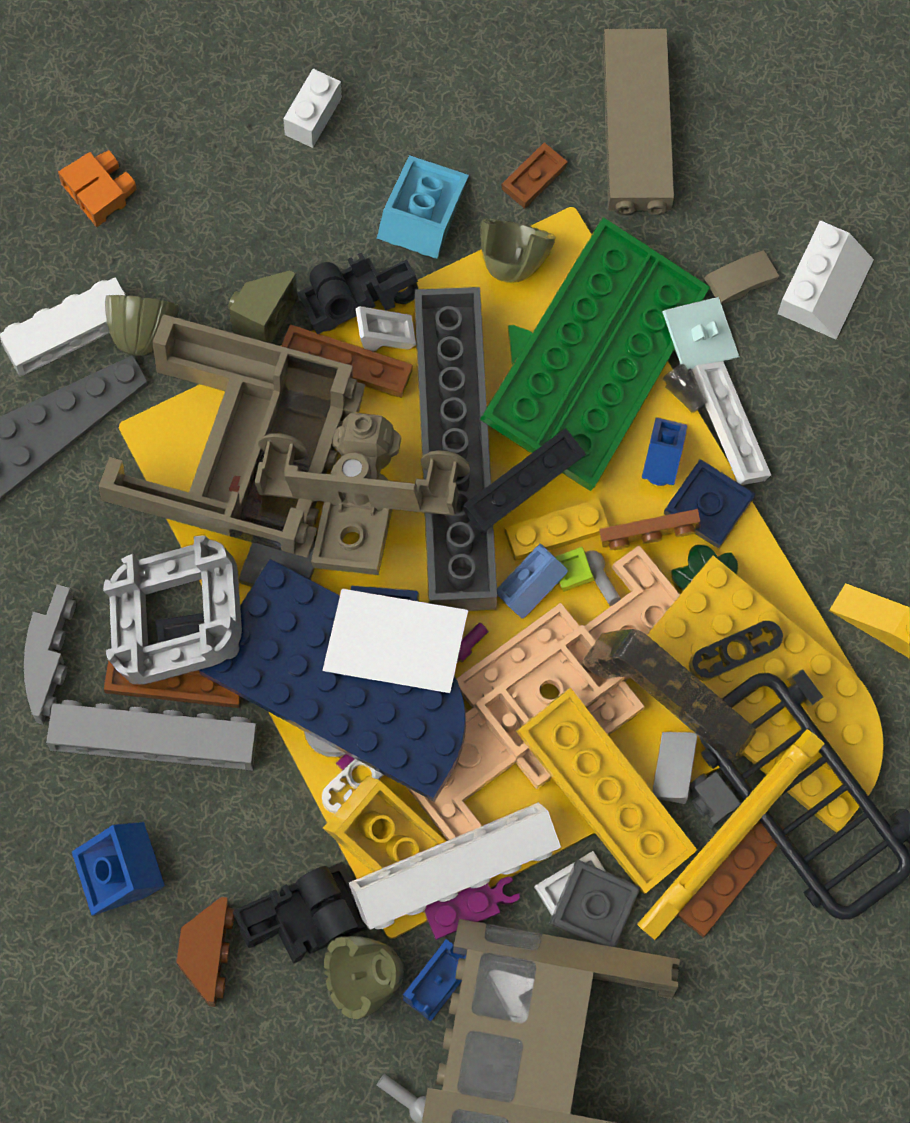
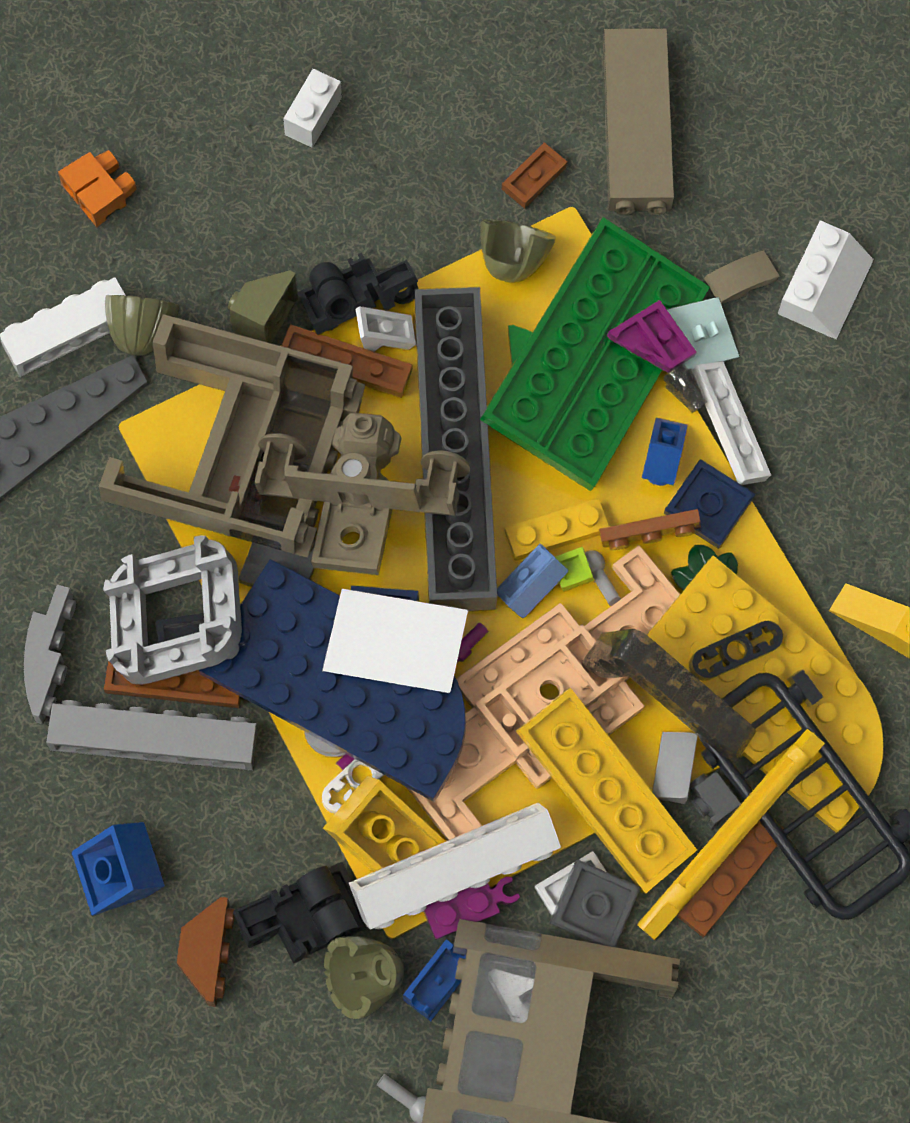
medium azure slope [377,155,469,259] -> none
black plate [461,428,586,534] -> none
none -> magenta wing [607,300,697,373]

